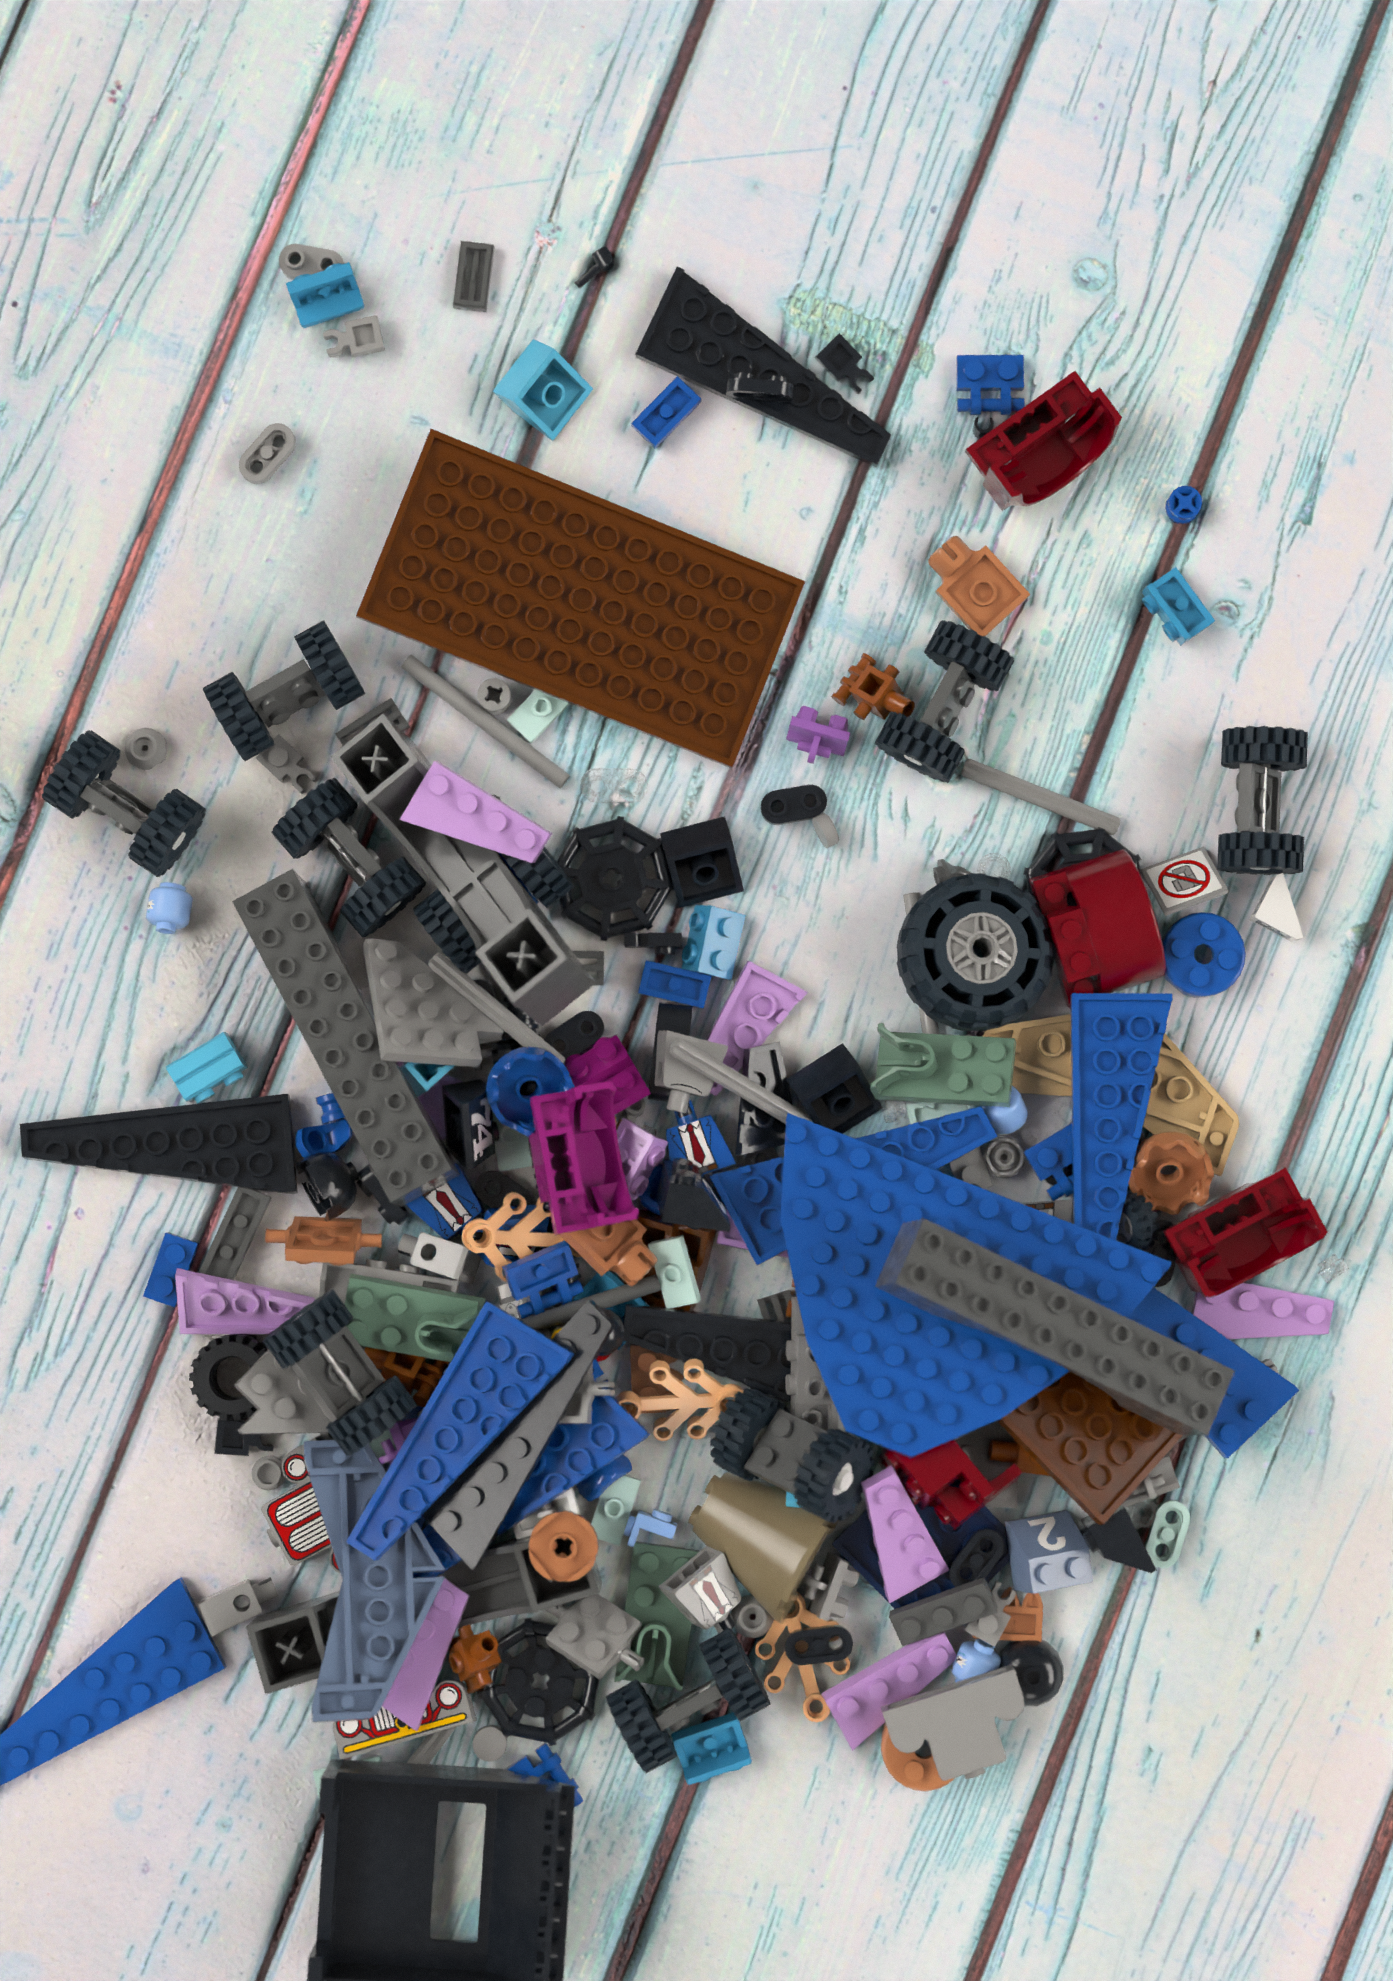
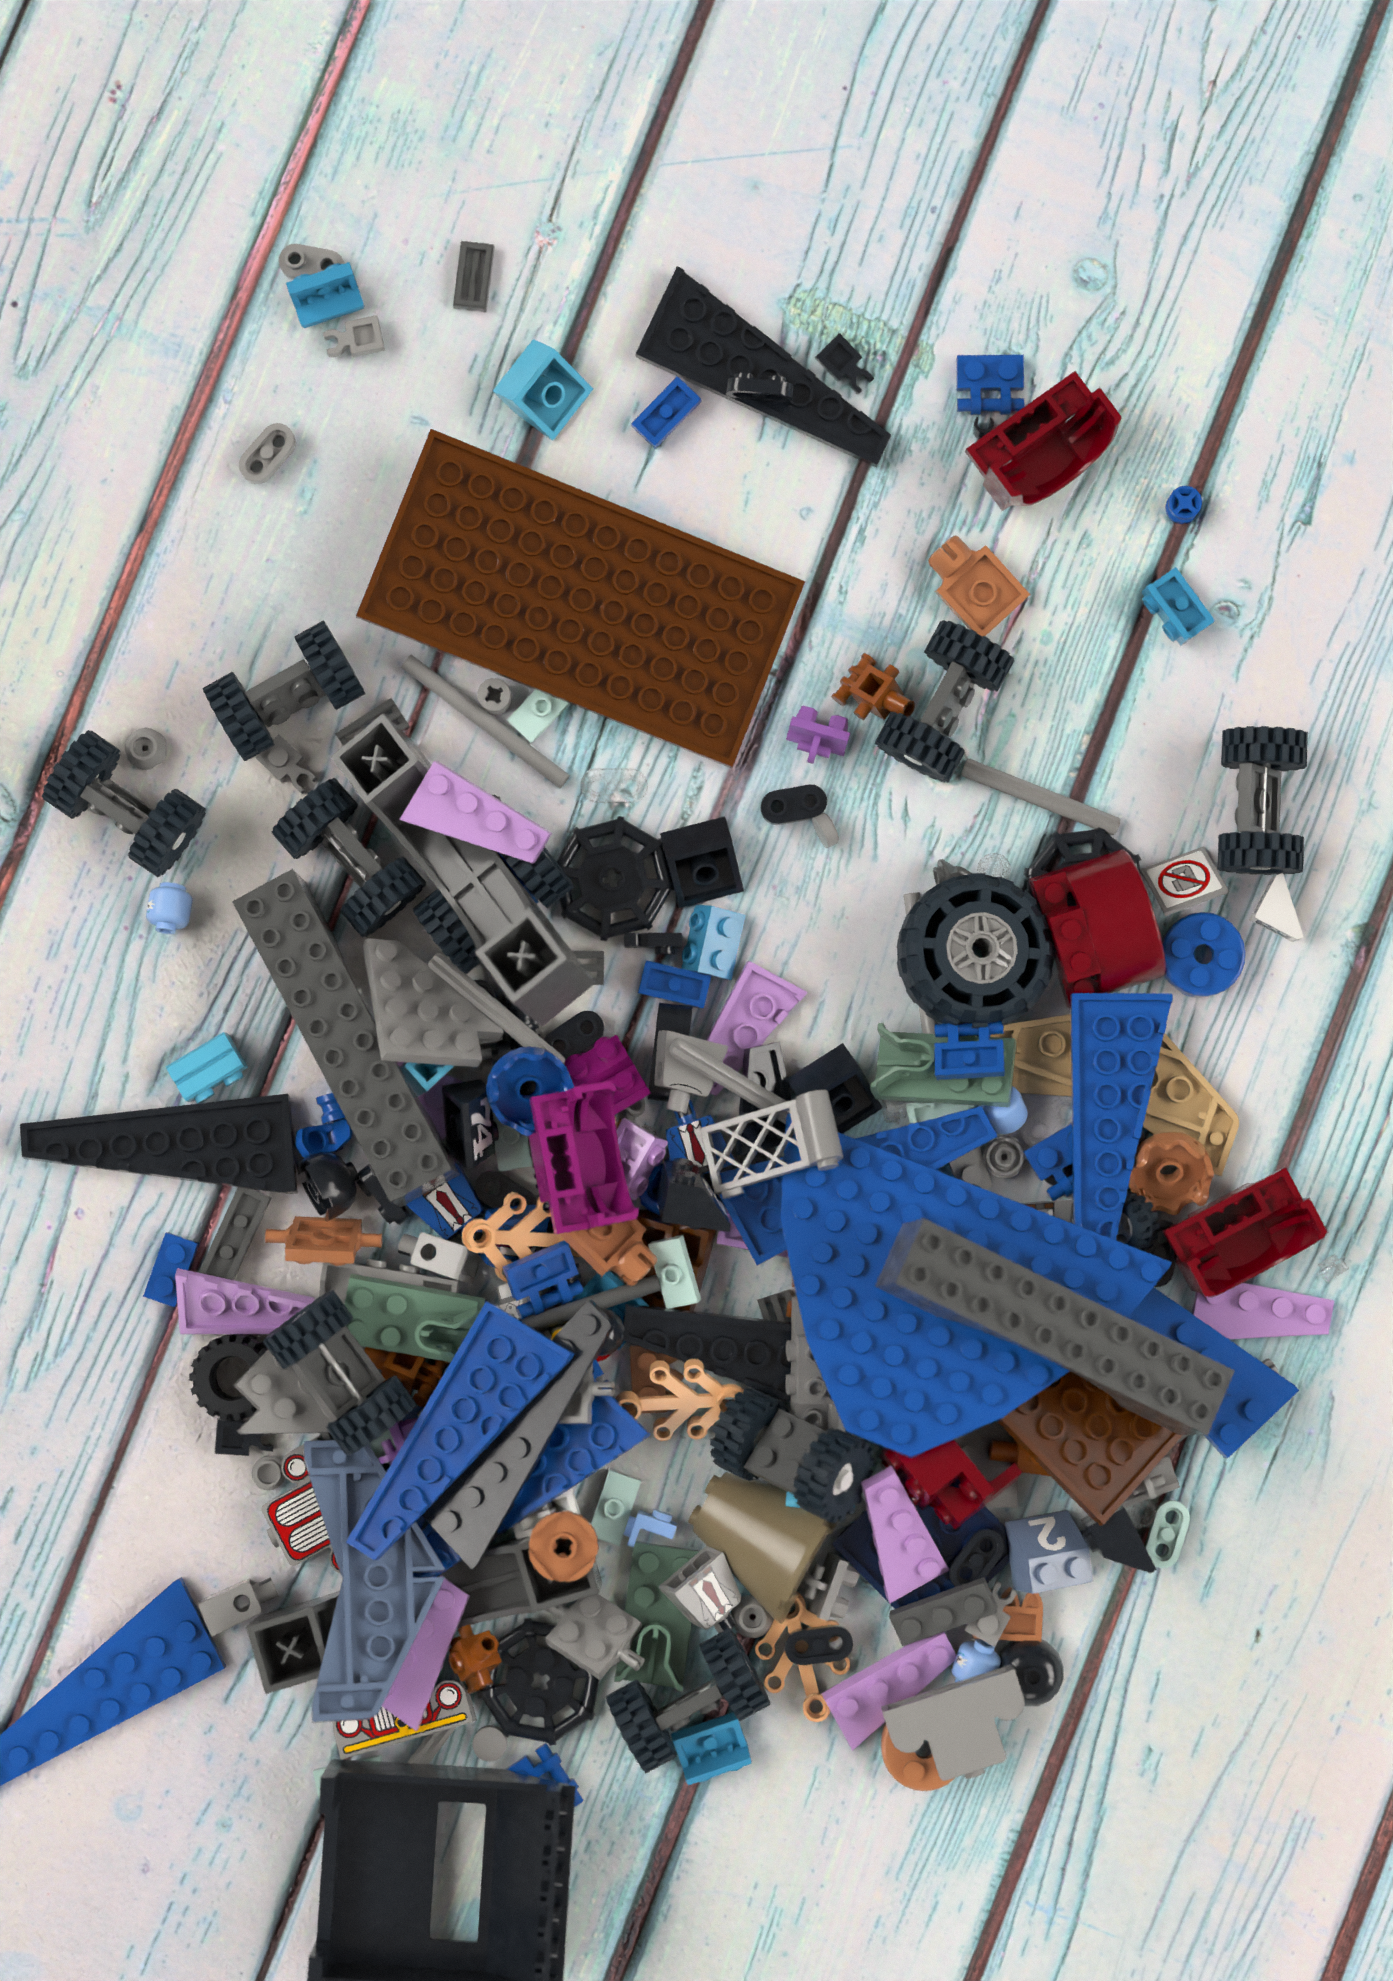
black hand [574,247,614,289] -> none
blue hair [576,1454,632,1501] -> none
none -> light grey piece [700,1090,844,1199]
none -> blue plate [934,1021,1005,1080]

